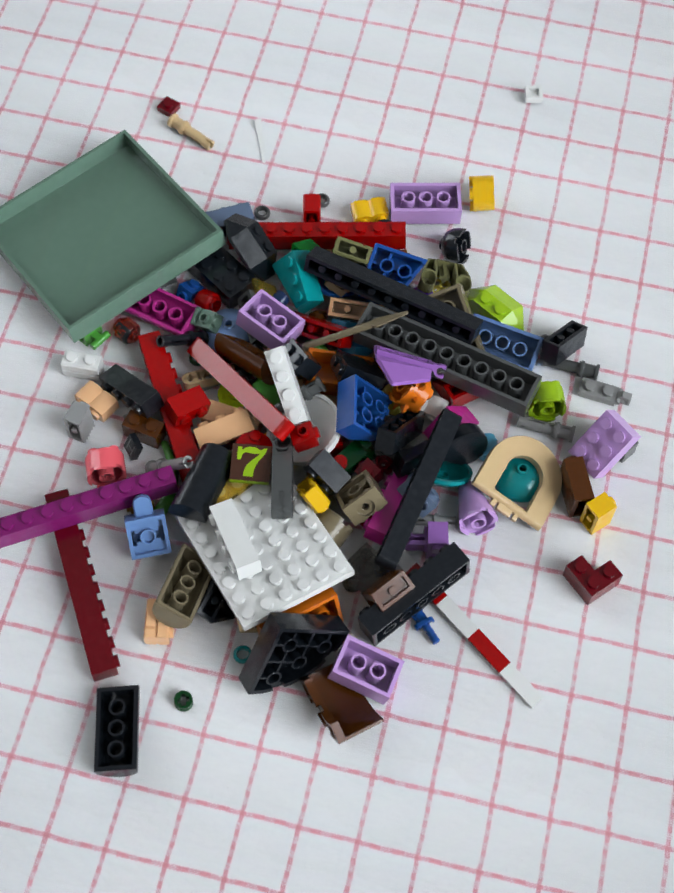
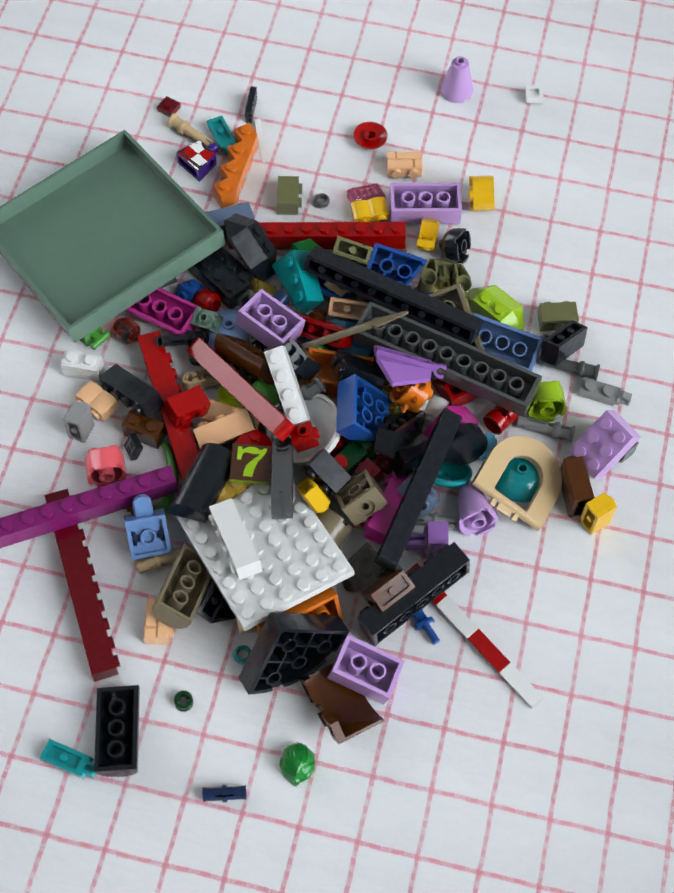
light grey pin [145,456,193,472] -> none
dark grey piece [254,205,270,220] -> none
red brick [303,193,321,222] -> none
dark red brick [563,555,623,605] -> none
none -> teal hinge [39,739,96,779]
none -> tan pin [136,544,195,574]
none -> torso [176,140,219,182]
none -> dark blue pin [202,785,247,802]
none -> teal hinge [207,116,236,155]
none -> orange brick [213,123,258,208]
none -> black tile [245,86,257,124]
none -> olive brick [277,176,302,215]
none -> green hair [279,742,315,786]
none -> clear pink slope [347,183,386,203]
none -> red dish [354,122,387,149]
none -> light nougat brick [386,151,422,178]
none -> yellow brick [416,218,440,252]
none -> lavender cone [440,56,473,103]
none -> red wheel [483,405,519,435]
none -> olive brick [537,301,579,331]

